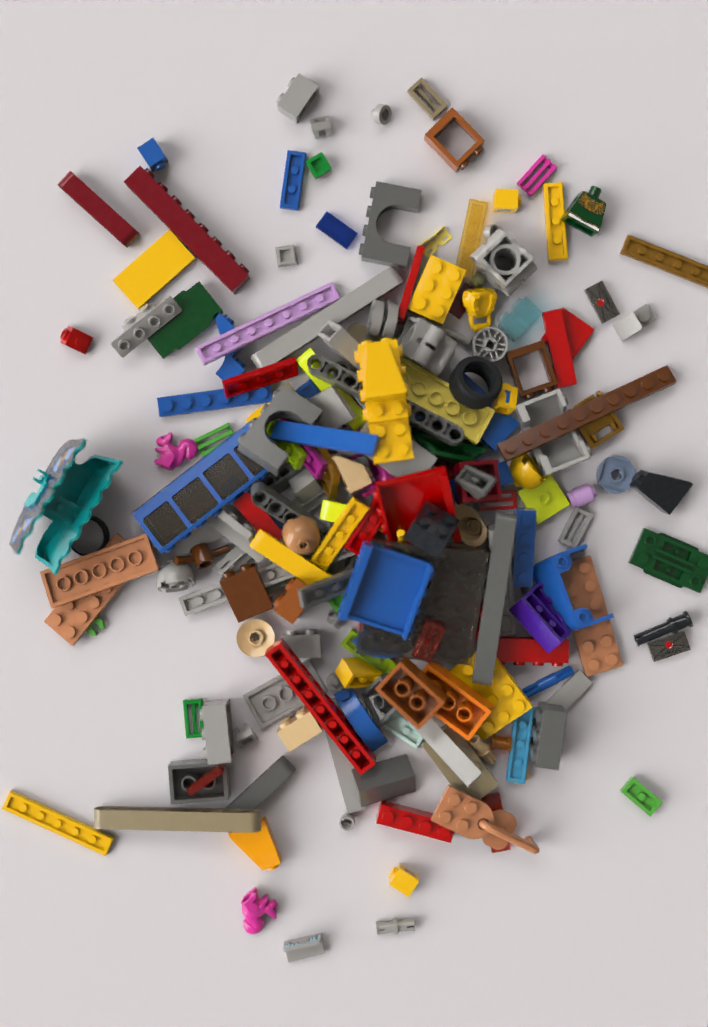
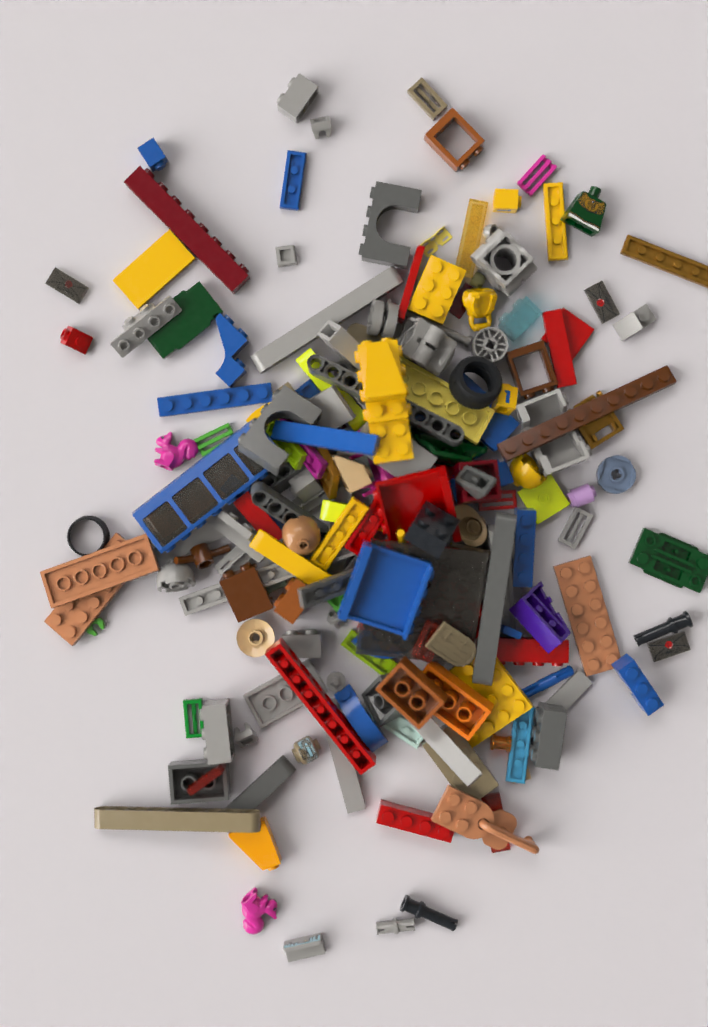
yellow tile [2,790,115,856] -> none
teal animal [9,438,123,575] -> none
dark red beam [57,171,140,248] -> none
lavender tile [195,282,341,366] -> none
red tile [222,357,299,399] -> none
tan brick [277,706,323,752] -> none
green plate [305,152,332,180] -> none
clear blue tile [316,211,358,250] -> none
yellow slope [335,658,383,688] -> none
light grey hinge [339,813,355,831] -> none
dark grey slope [351,754,416,807] -> none
light grey tile [371,104,392,125] -> none
yellow brick [388,863,419,897] -> none
tan axle [469,734,497,765] -> none
blue windscreen [533,543,614,633] -> none
bright green plate [620,776,663,817] -> none
black slope [629,470,693,515] -> none
none -> clear smoke tile [45,267,89,304]
none -> head [291,736,321,765]
none -> black pin [400,895,458,931]
none -> dark tan window [425,621,476,667]
none -> blue tile [500,624,522,639]
none -> blue arch [611,654,664,716]

